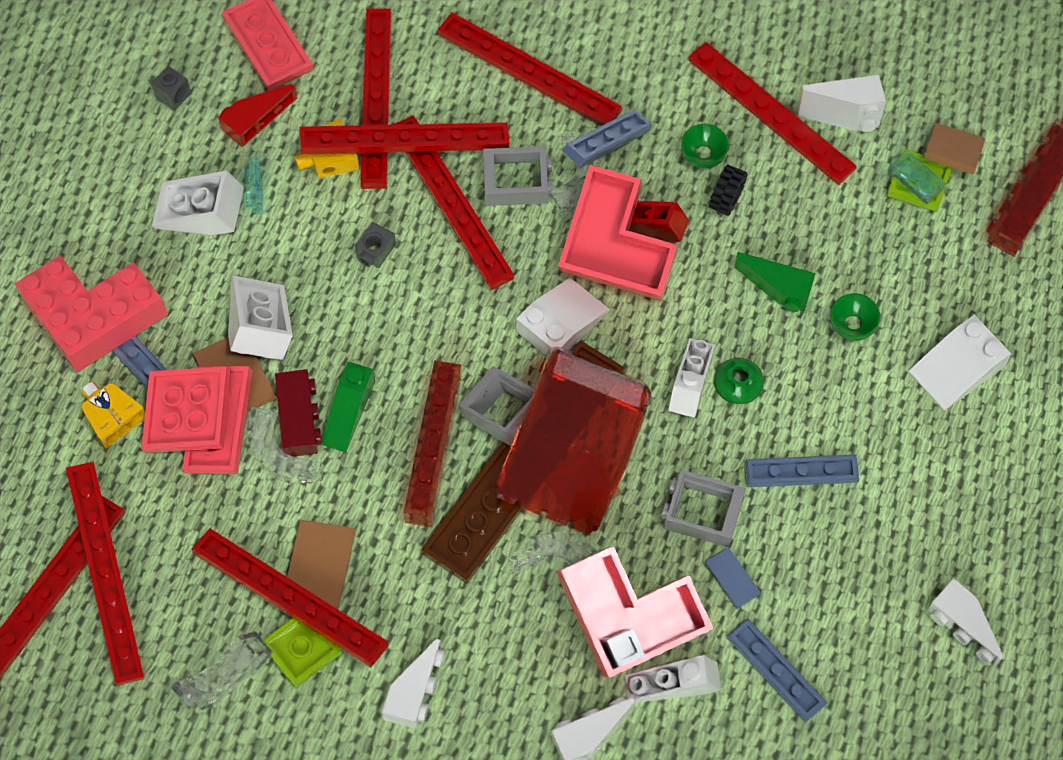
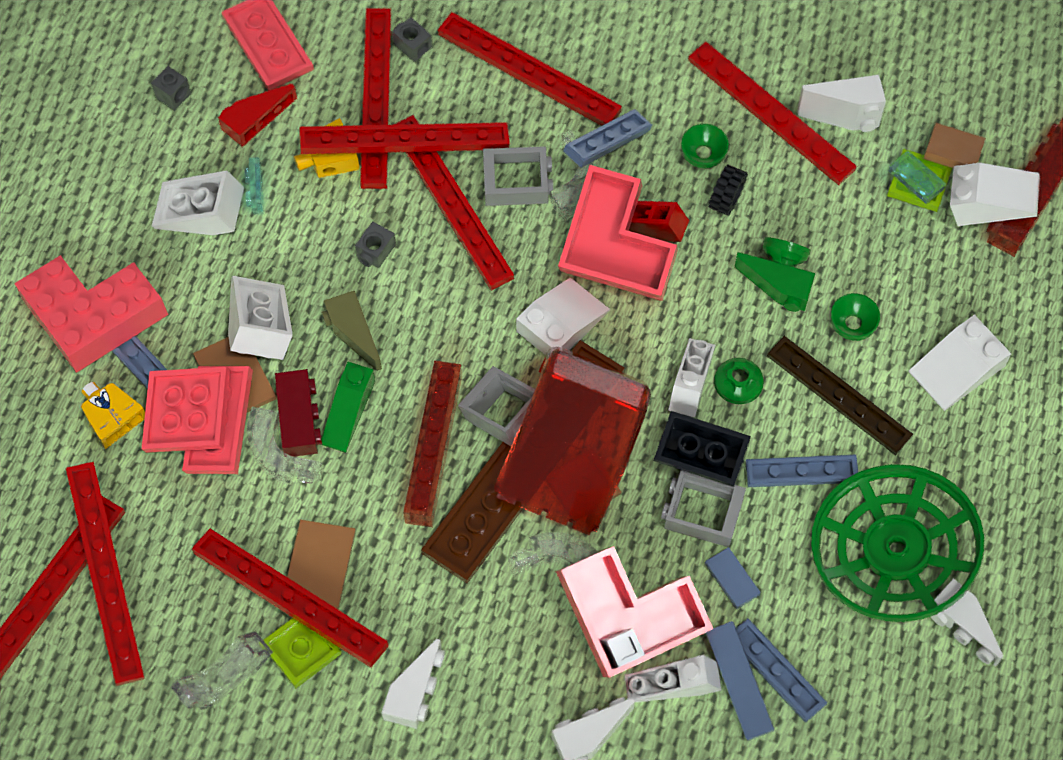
none -> olive slope [321,291,382,371]
none -> dark grey brick [392,17,433,62]
none -> black slope [654,411,751,487]
none -> sand blue tile [706,621,775,741]
none -> green piece [762,237,811,267]
none -> dark brown tile [767,335,913,456]
none -> green dish [811,464,984,622]
none -> white slope [950,163,1040,226]

